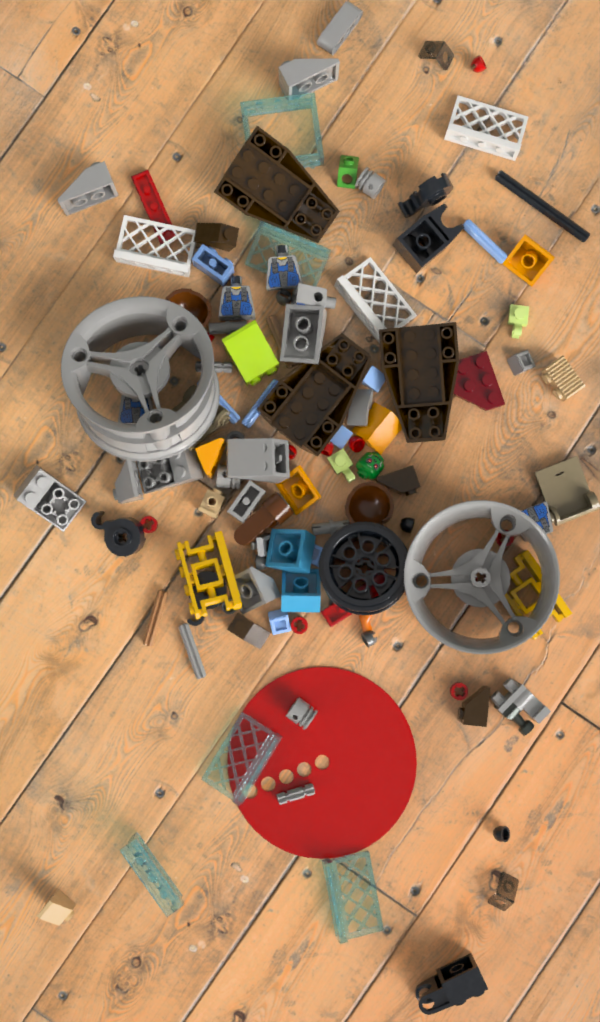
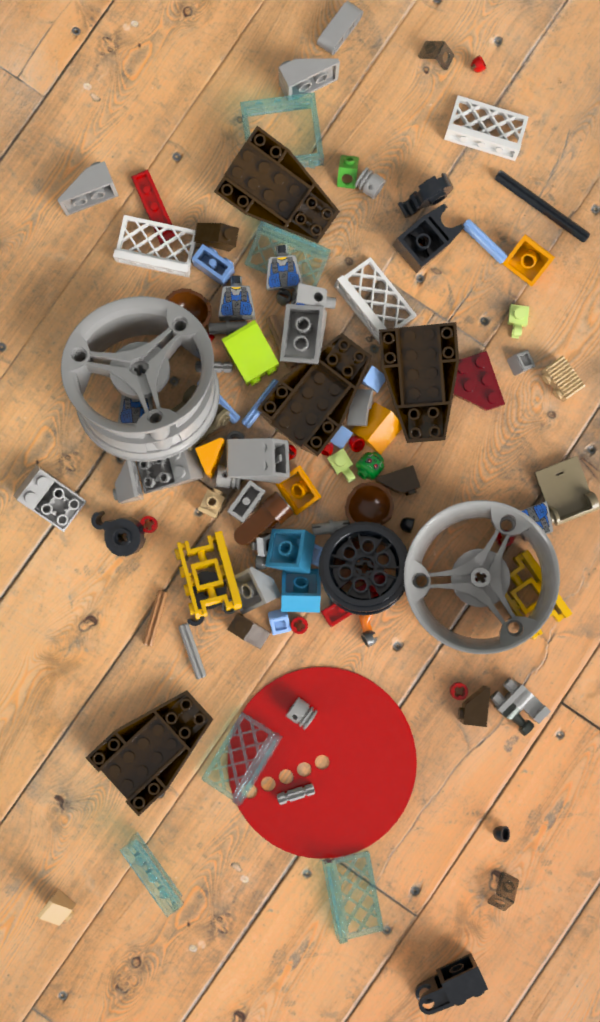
none -> dark brown wedge [85,690,213,816]

